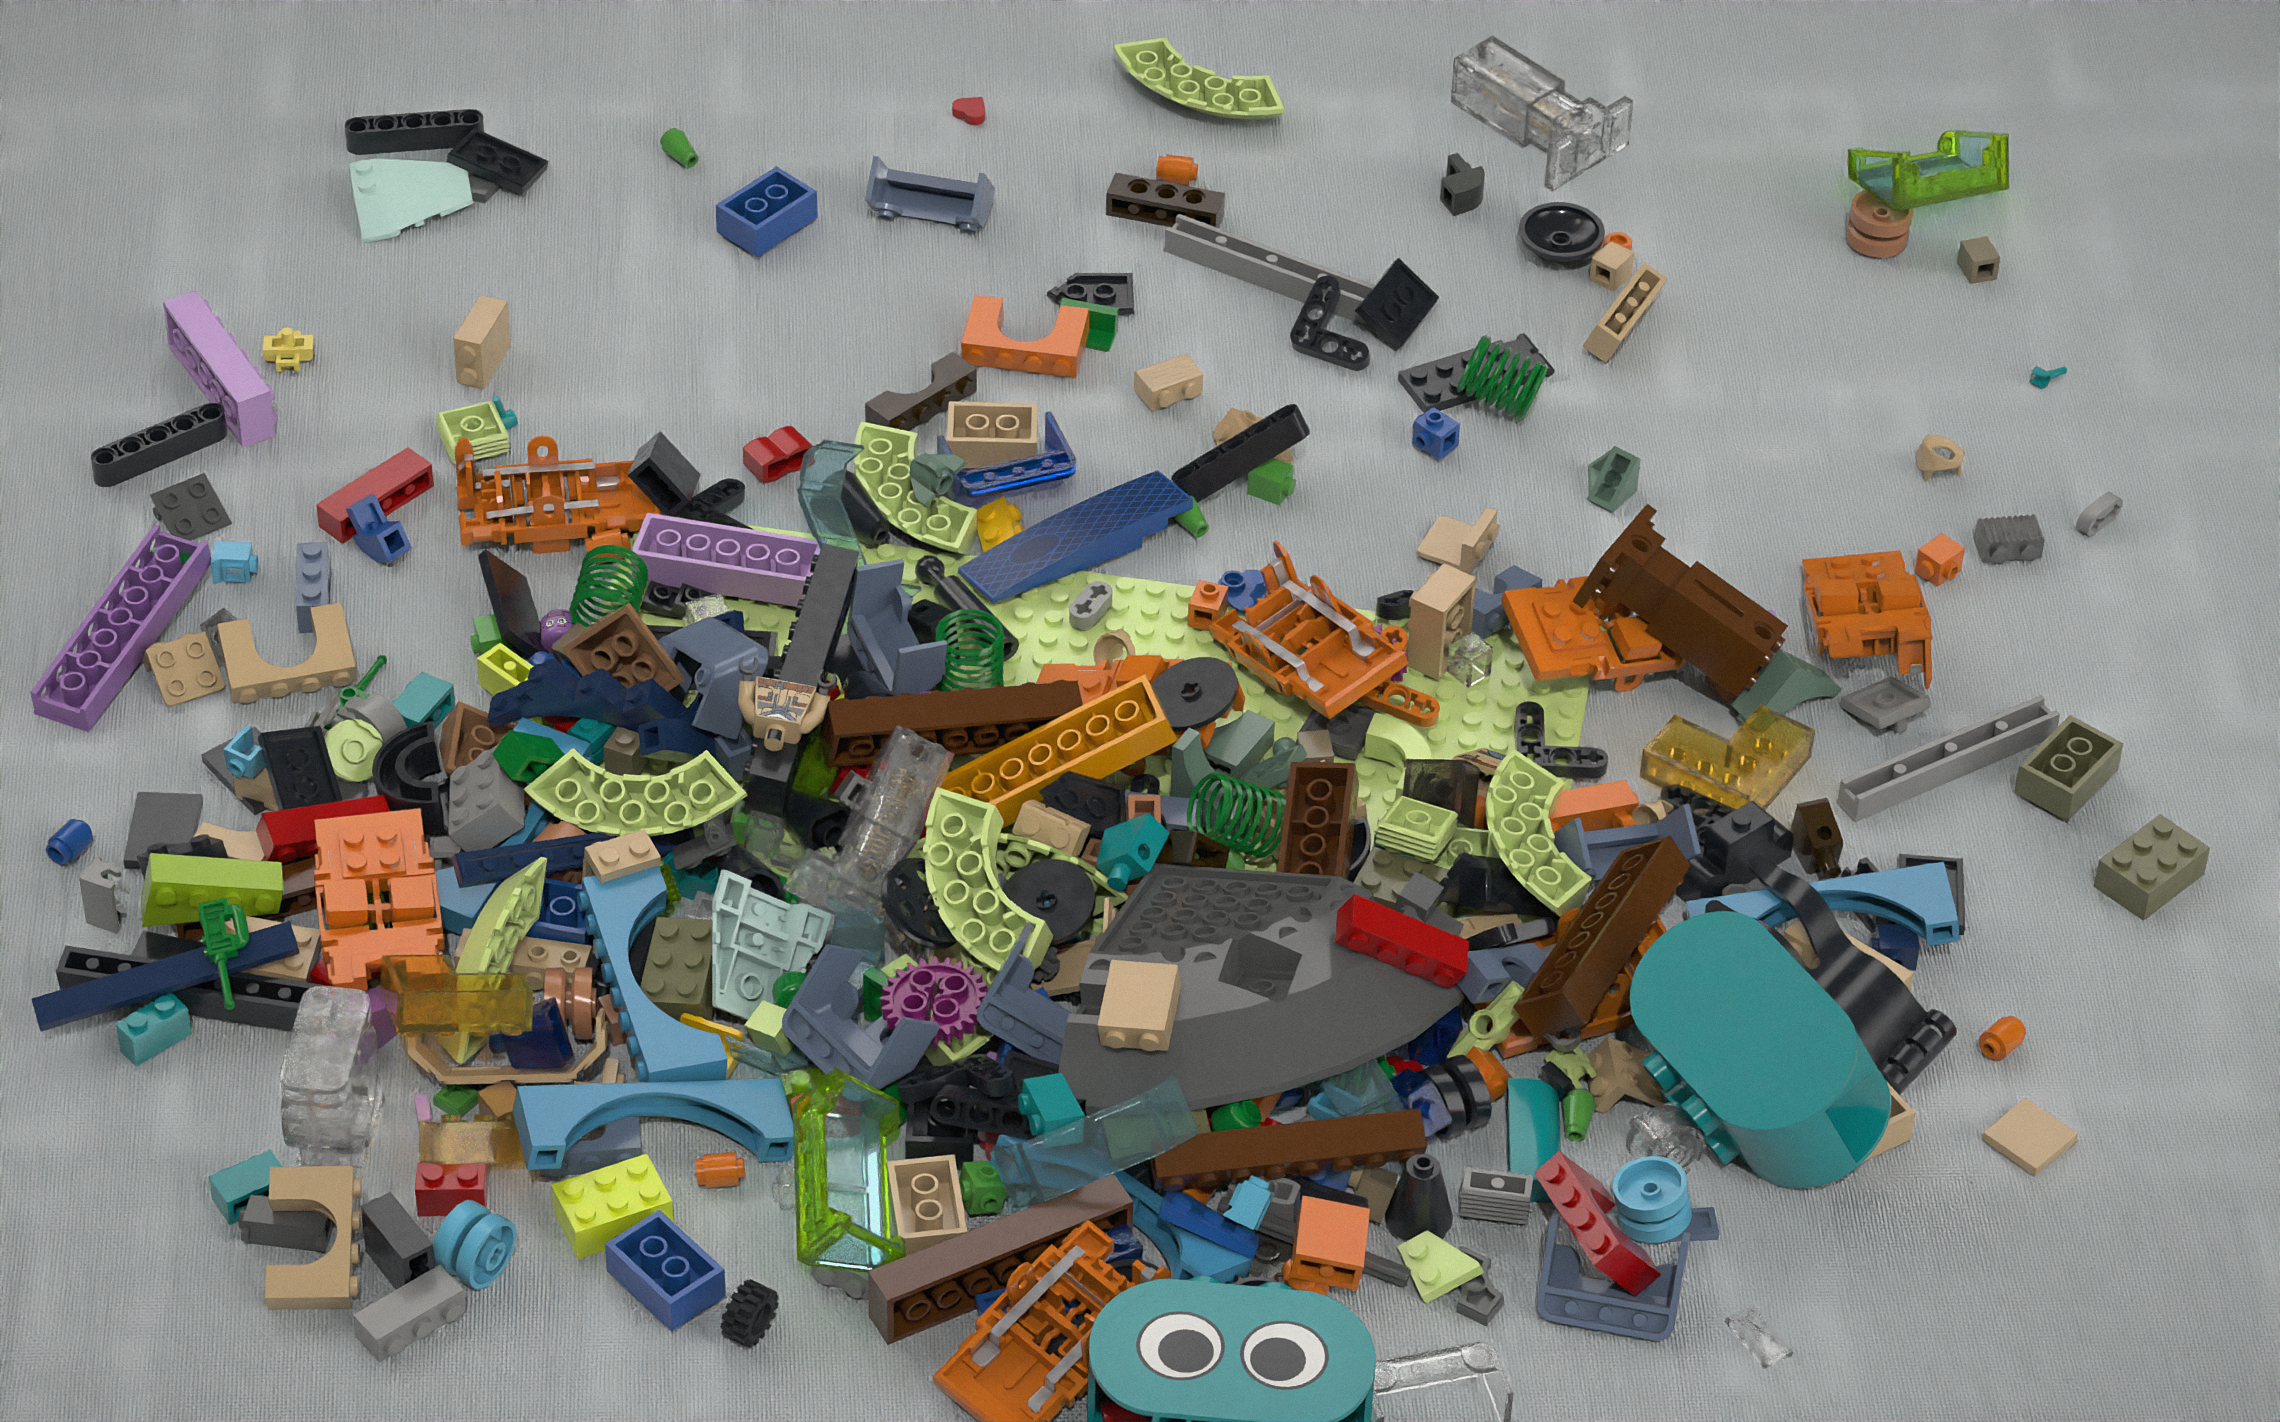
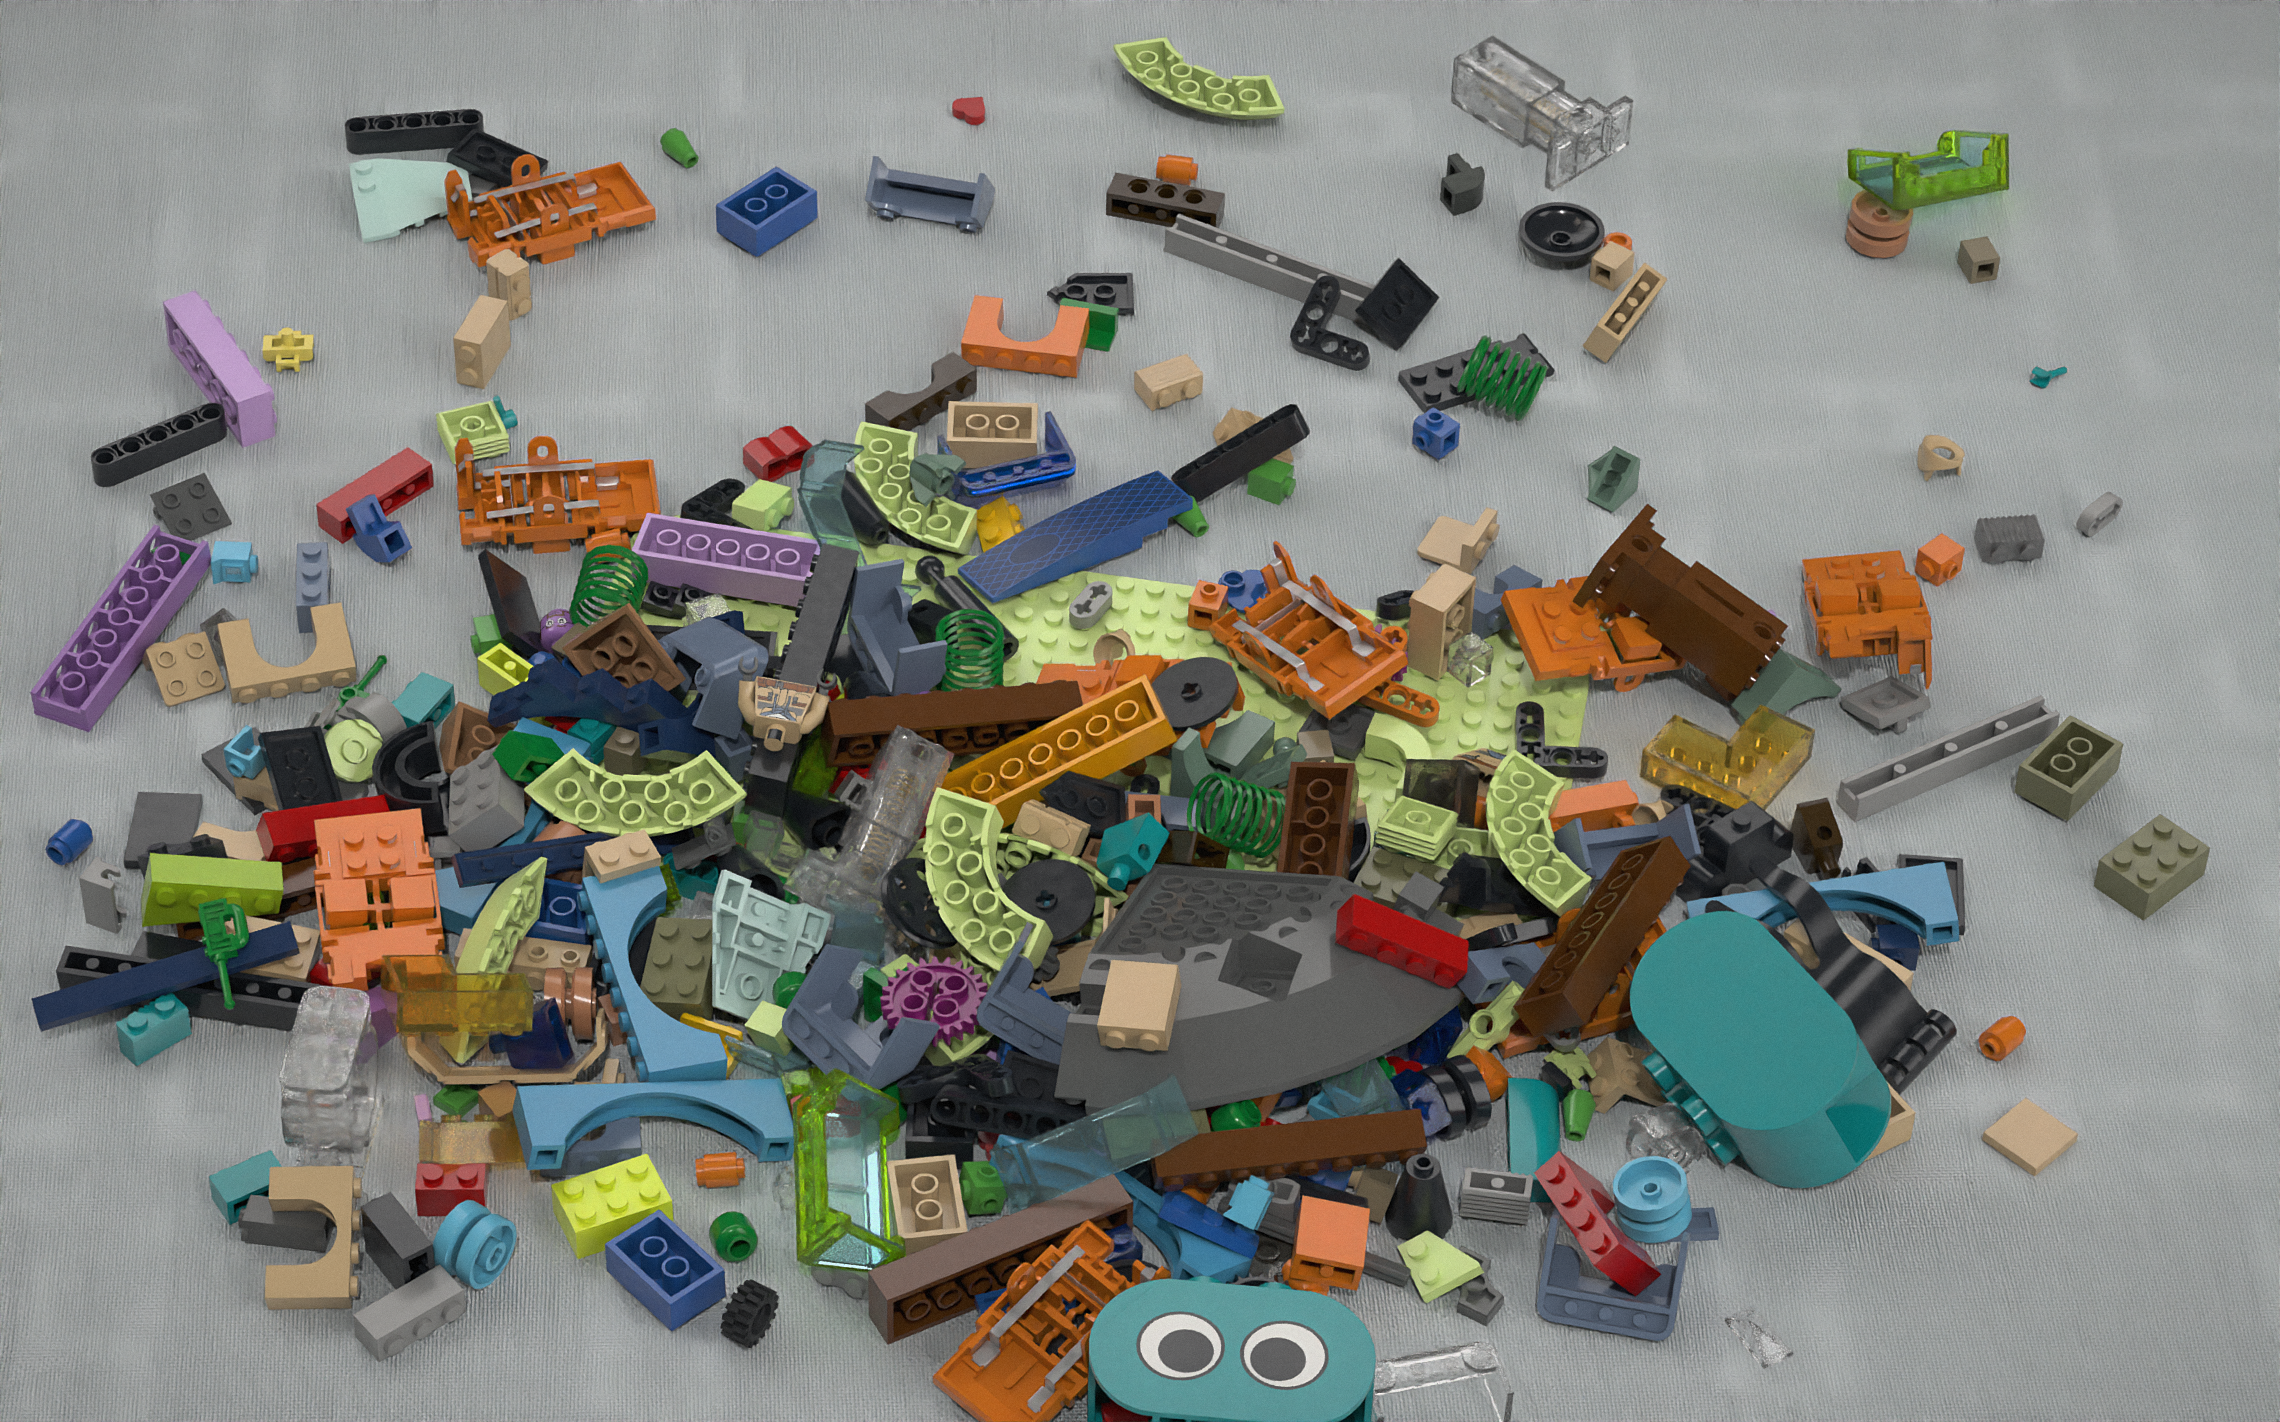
black brick [627,431,701,517] -> none
teal brick [1018,1073,1085,1148] -> none
none -> orange piece [444,154,656,267]
none -> tan brick [486,249,532,321]
none -> green head [709,1211,758,1263]
none -> yellowish green brick [732,479,794,532]

